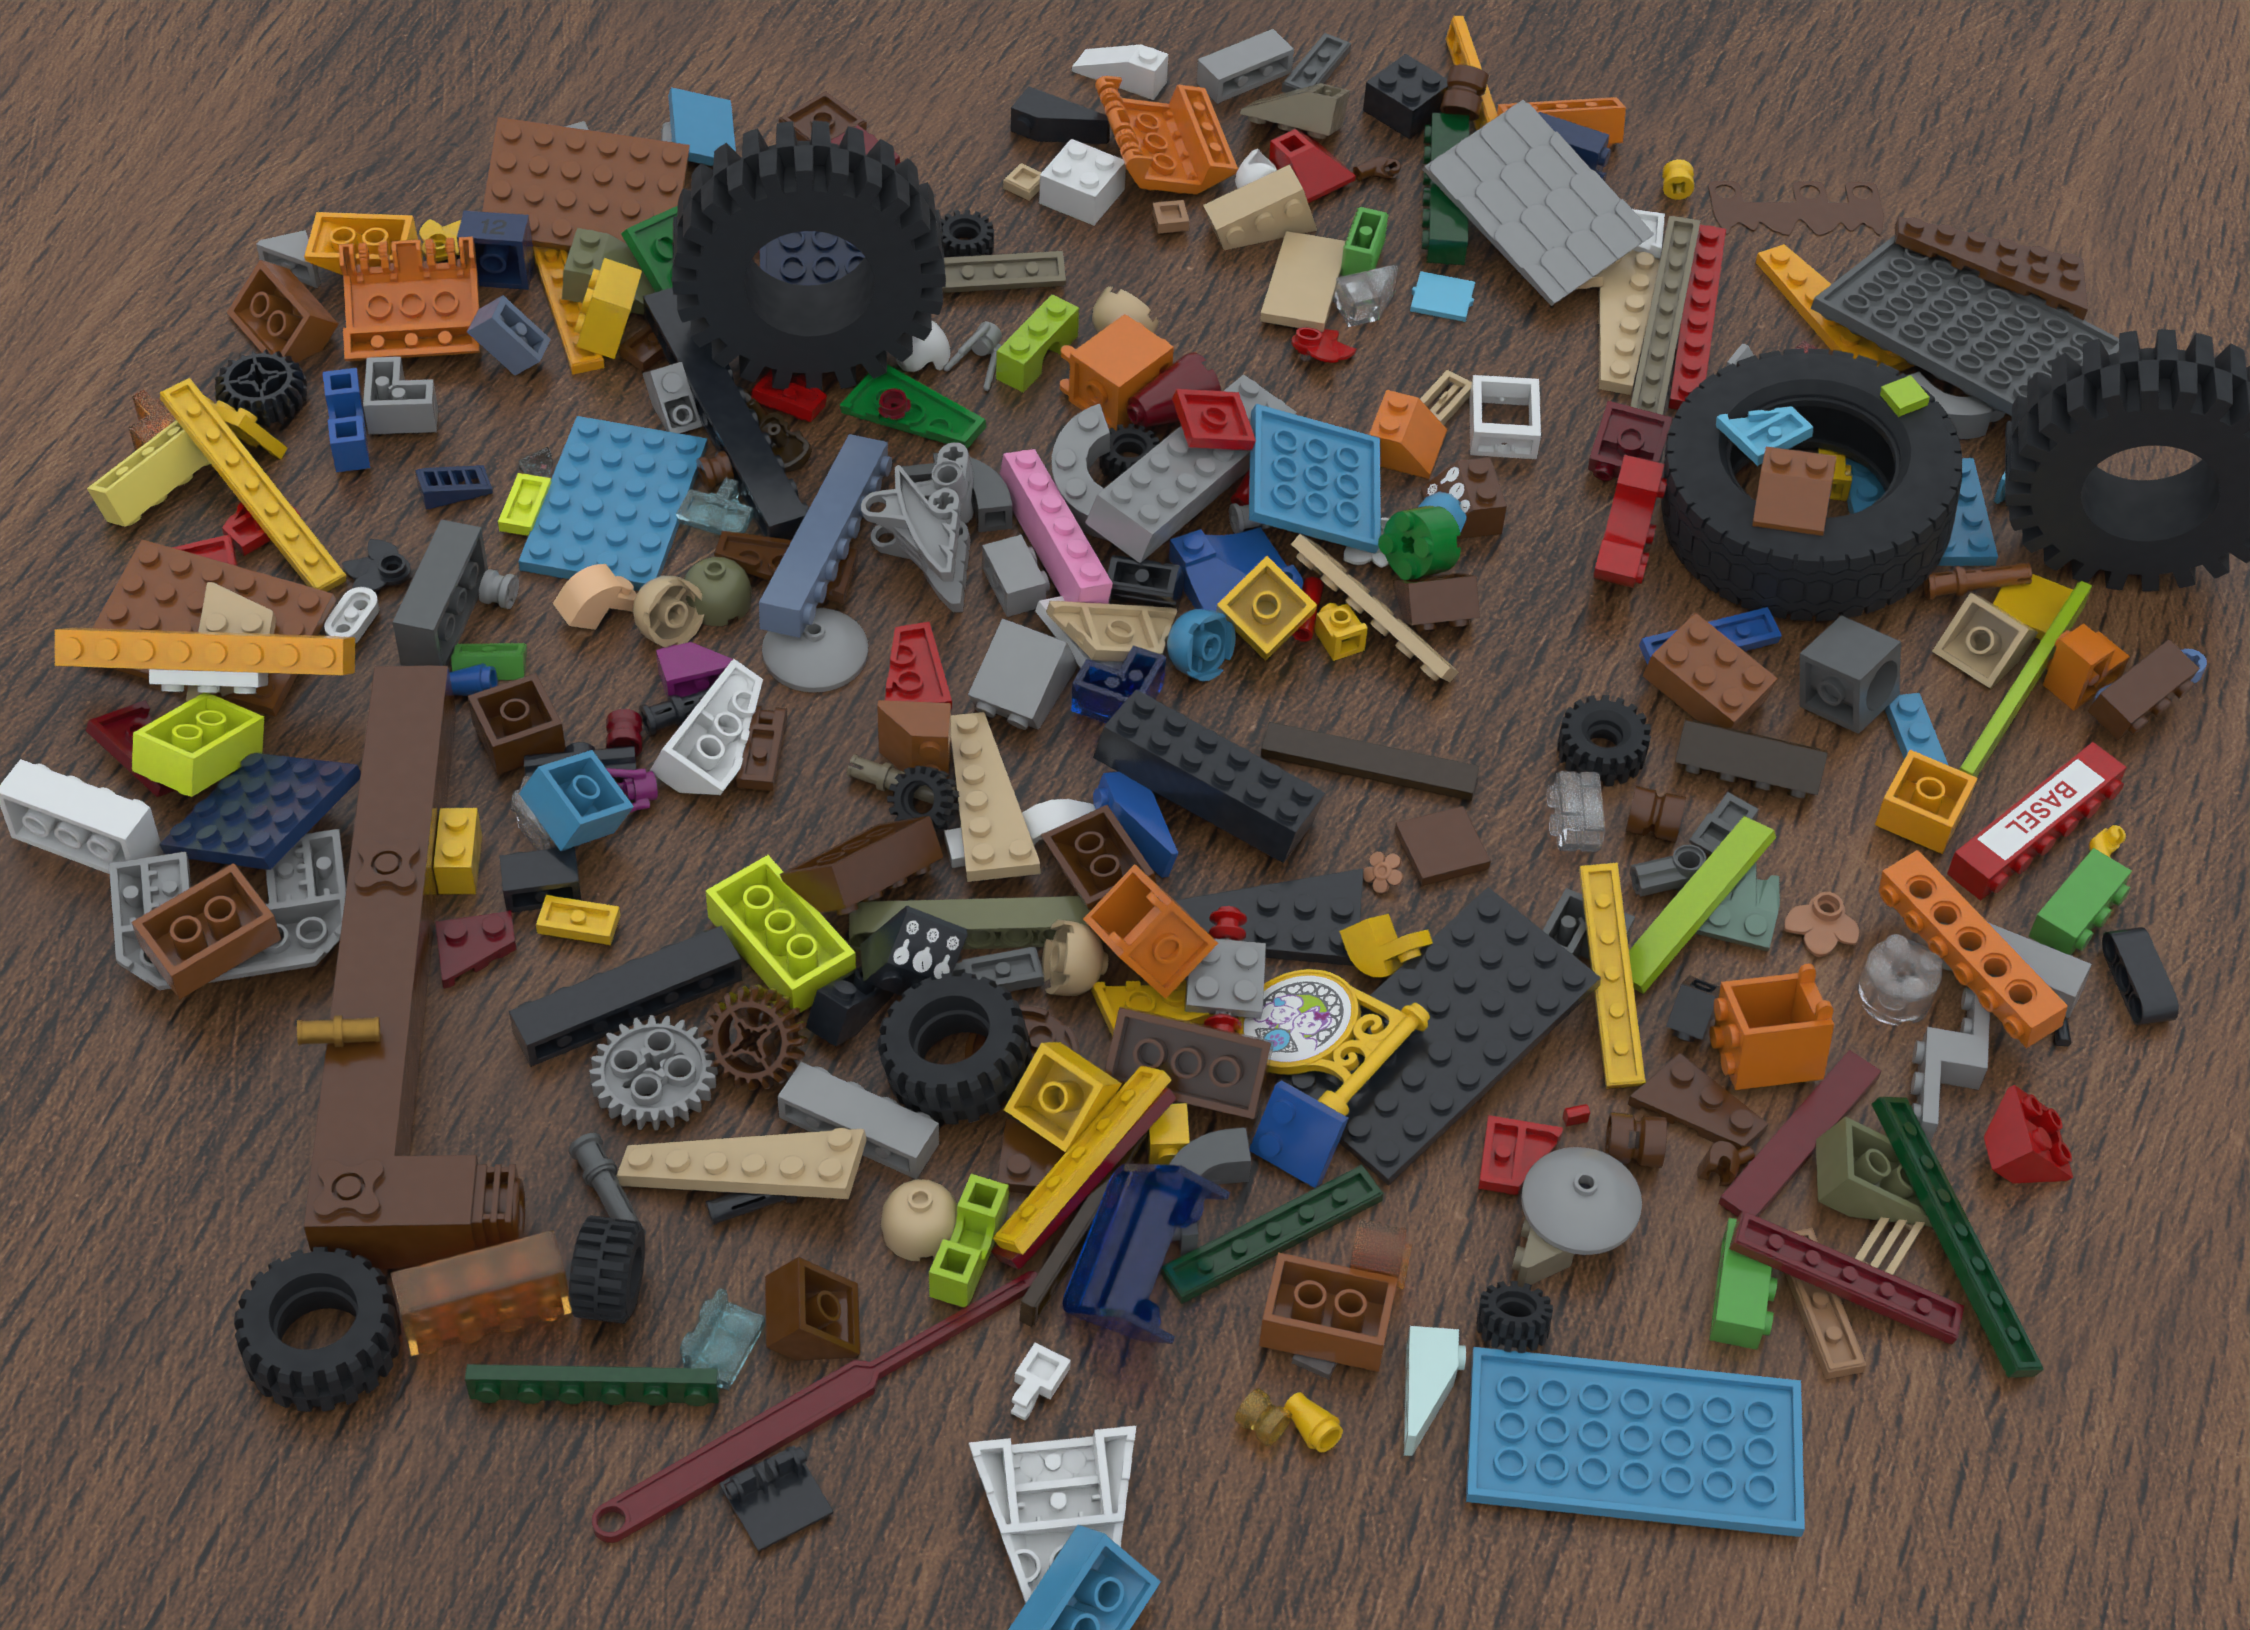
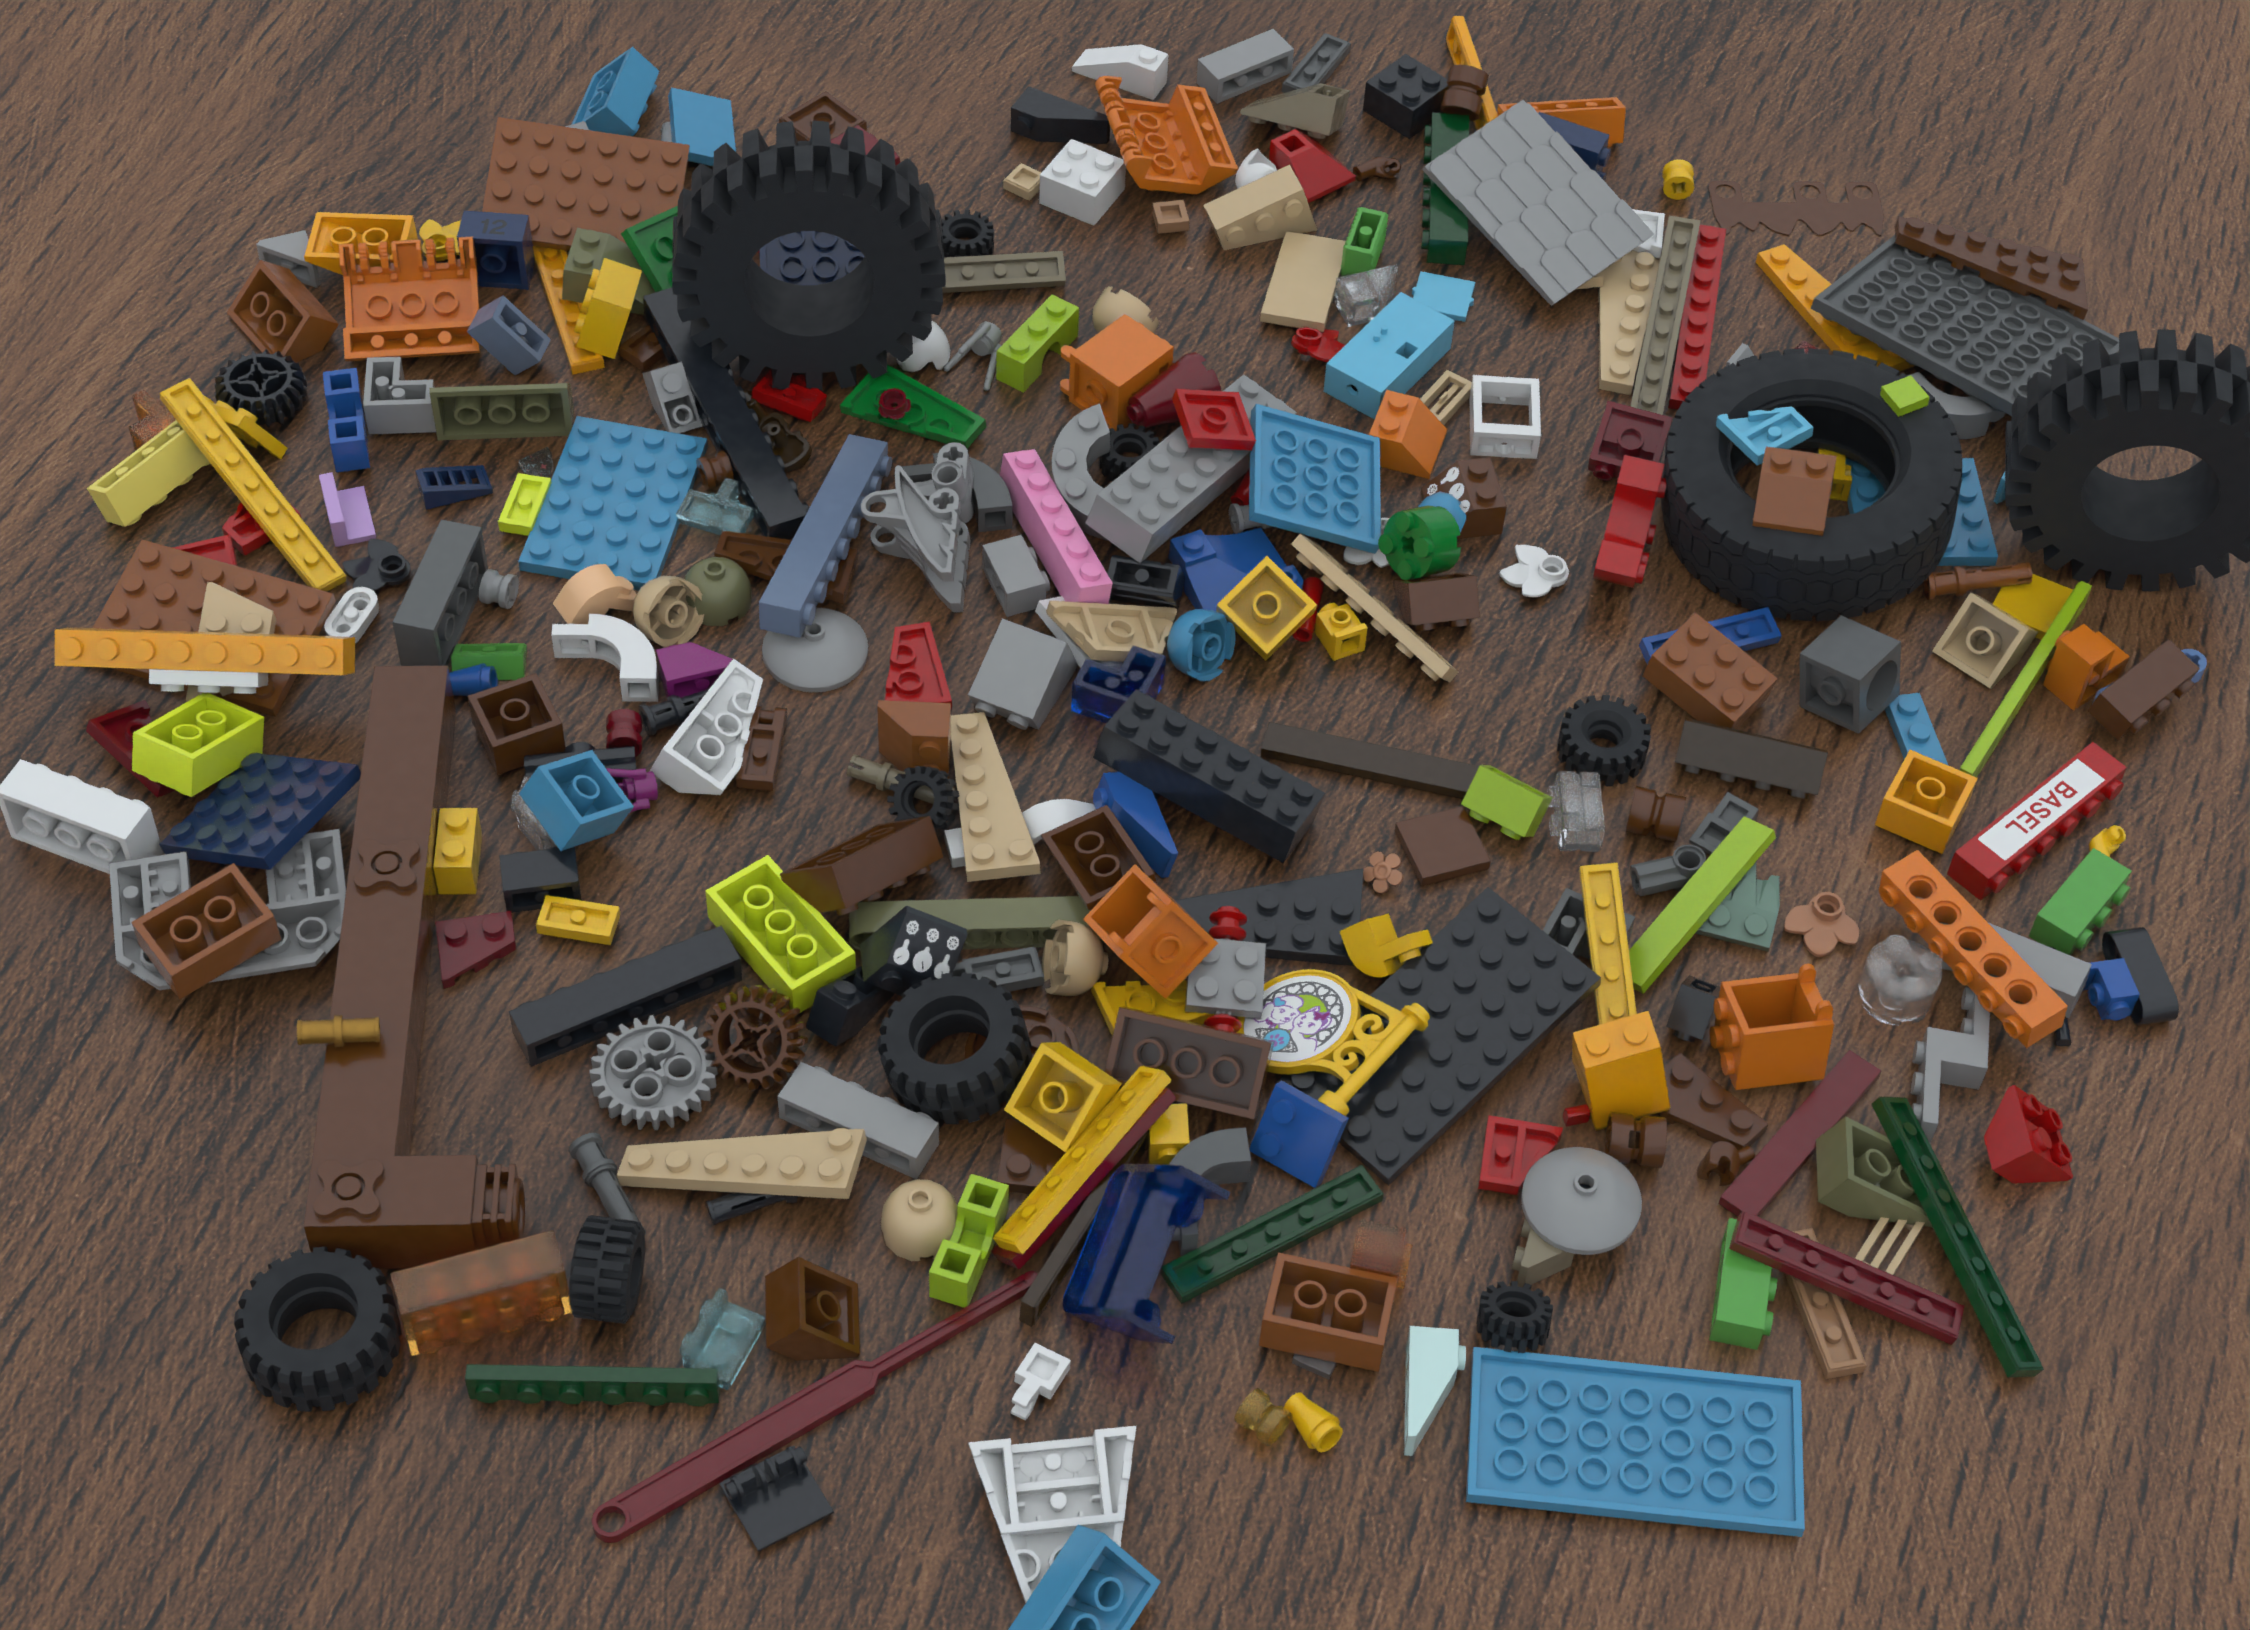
none -> lavender panel [319,472,377,547]
none -> olive slope [429,383,574,440]
none -> white arch [551,613,659,702]
none -> dark azure slope [571,47,660,136]
none -> medium azure brick [1323,292,1455,420]
none -> lime brick [1461,765,1553,840]
none -> white plate [1500,545,1569,597]
none -> light orange slope [1572,1011,1670,1131]
none -> blue brick [2083,958,2140,1021]

